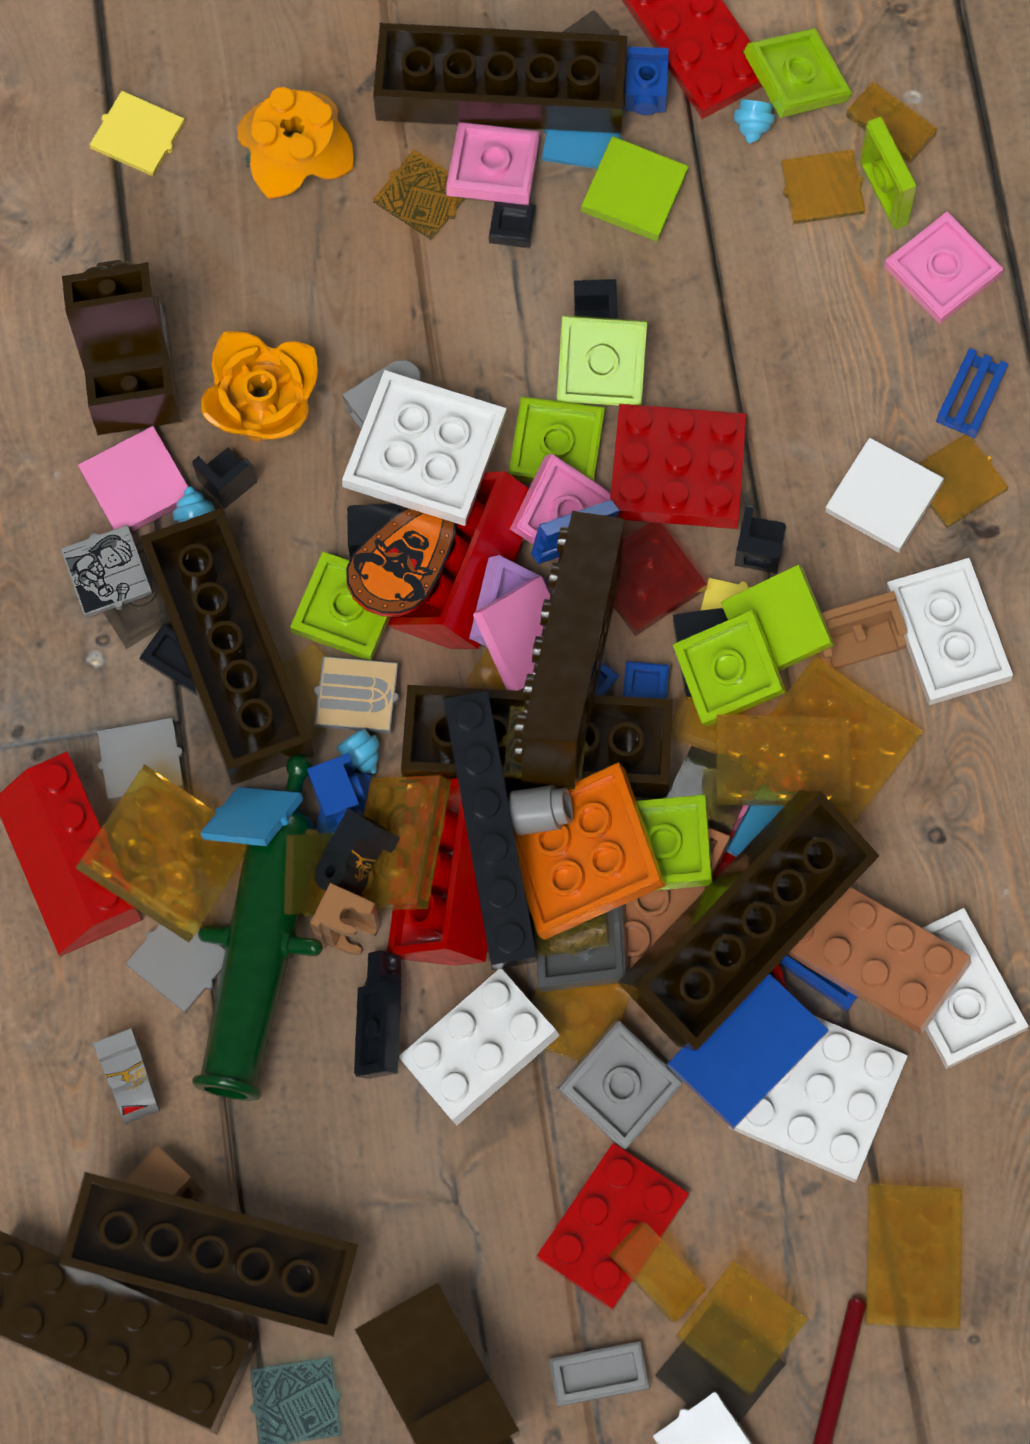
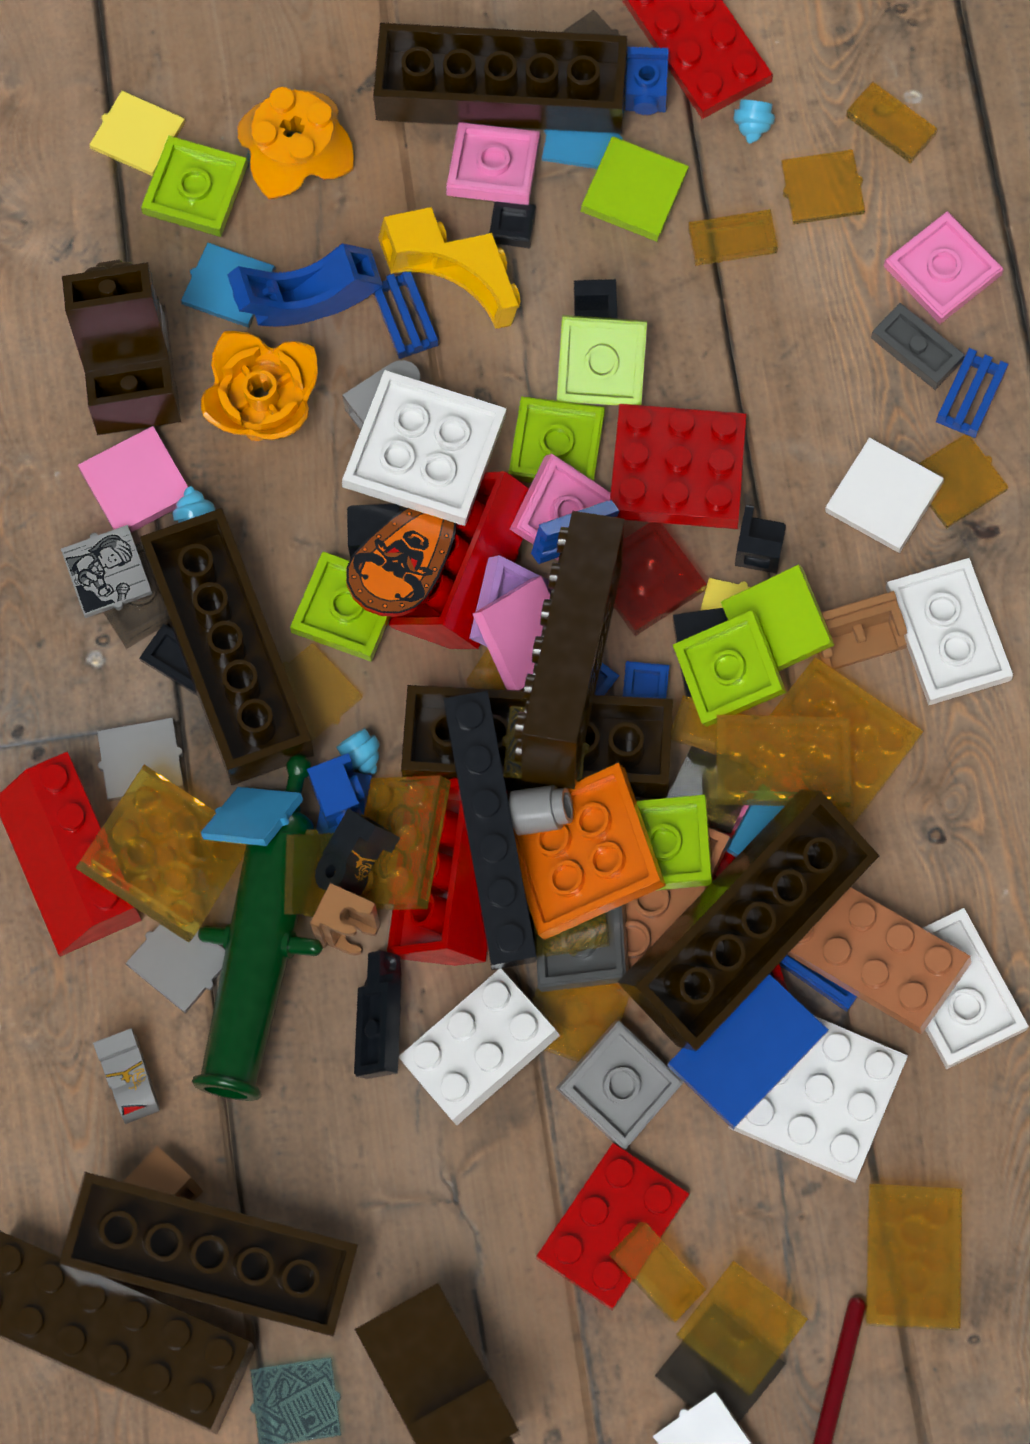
black panel [192,447,257,509] -> none
piece [314,656,399,734] -> none
clear yellow piece [373,150,466,241] -> none
light grey tile [549,1341,649,1407] -> none
lime tile [743,28,852,118] -> none
lime tile [860,116,917,230] -> none
none -> lime plate [141,136,248,237]
none -> dark azure piece [181,243,275,328]
none -> blue arch [227,243,383,327]
none -> blue tile [373,272,438,359]
none -> yellow arch [378,207,521,329]
none -> clear yellow tile [688,210,778,266]
none -> dark grey plate [871,303,965,390]

